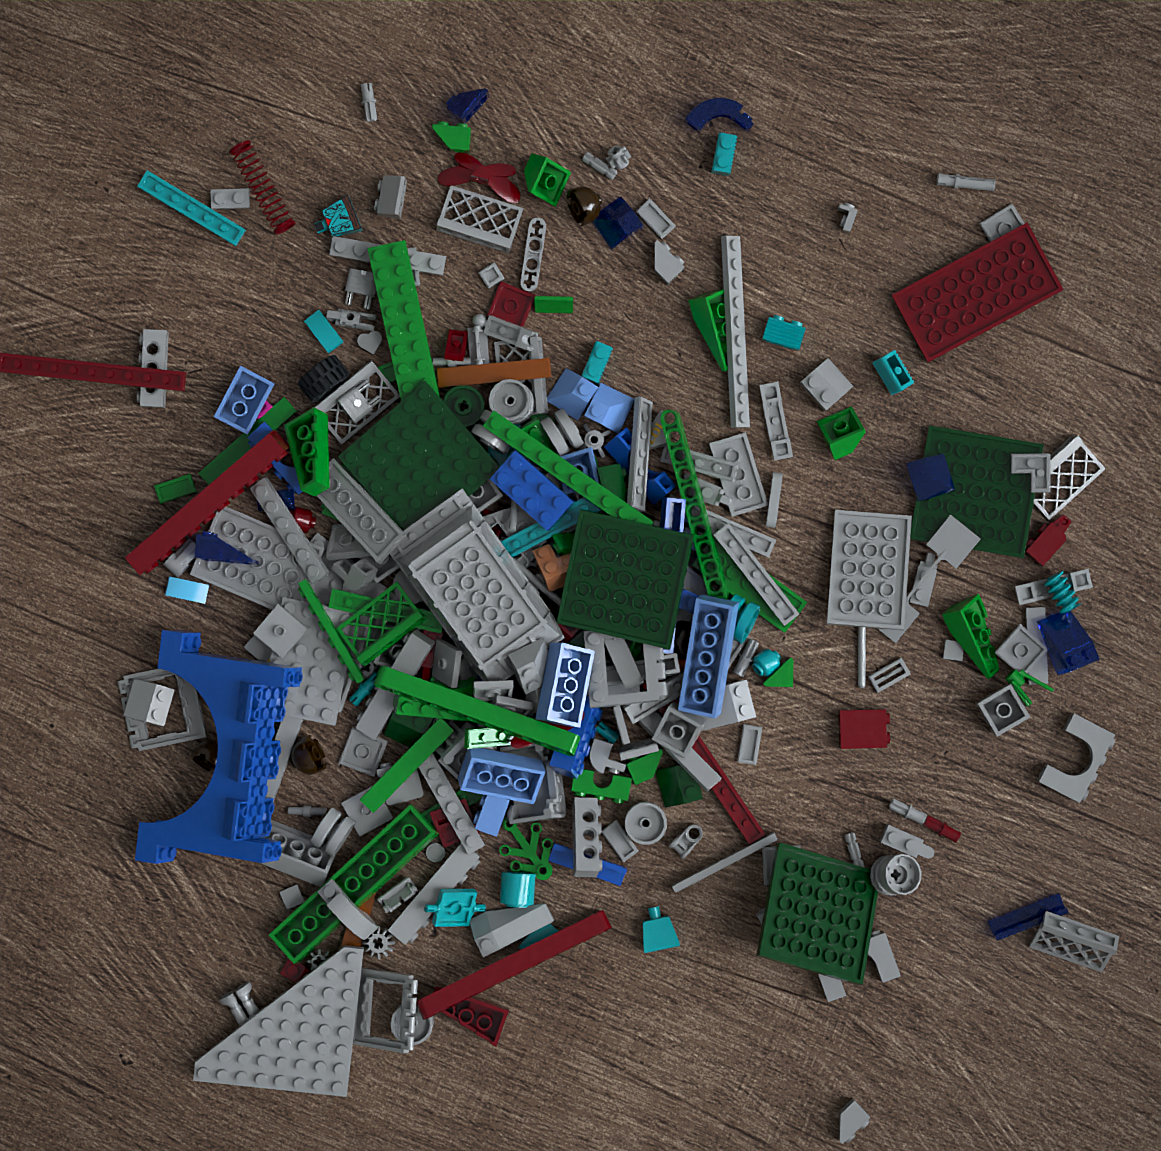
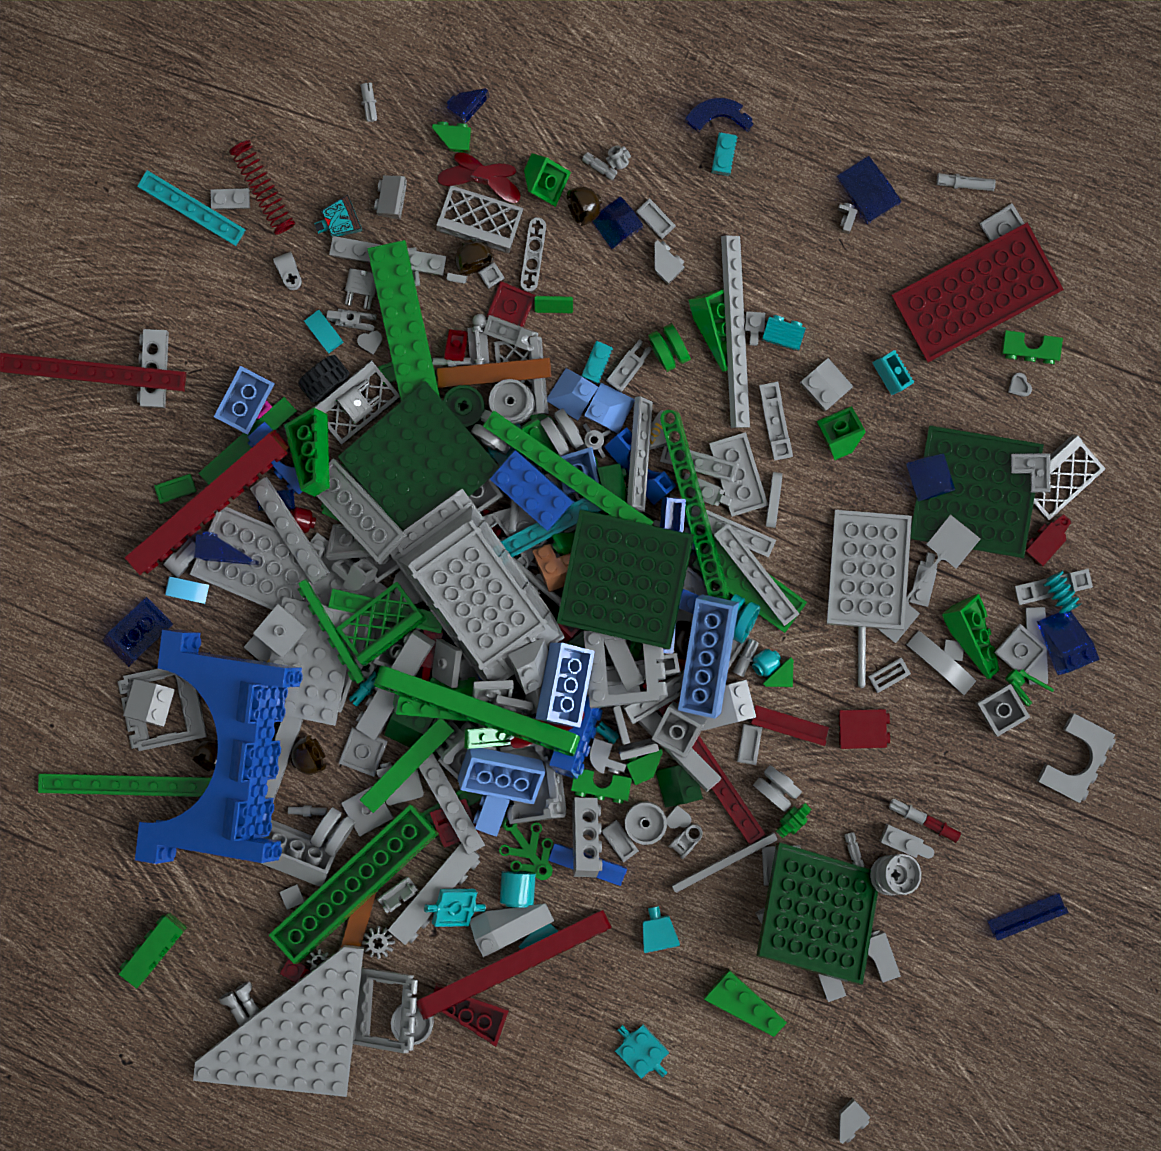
light grey arch [318,879,378,940] -> none
light grey piece [426,843,445,862] -> none
light grey fence [1029,911,1119,972] -> none
none -> green plate [38,773,212,797]
none -> clear blue slope [102,597,173,667]
none -> green wedge [119,913,187,989]
none -> light grey piece [273,251,302,290]
none -> light grey tile [447,273,468,284]
none -> dark brown cylinder [455,240,494,275]
none -> light grey hinge [606,339,652,393]
none -> teal plate [615,1024,669,1079]
none -> green wheel [648,323,691,372]
none -> light grey tile [667,805,691,828]
none -> green wedge [703,969,787,1037]
none -> light grey plate [745,312,765,346]
none -> dark red fence [750,705,829,746]
none -> light grey wheel [753,765,802,812]
none -> green gear [776,803,812,838]
none -> clear blue slope [836,156,902,225]
none -> light grey slope [906,631,976,695]
none -> green arch [1000,330,1063,365]
none -> light grey tile [1008,373,1032,397]

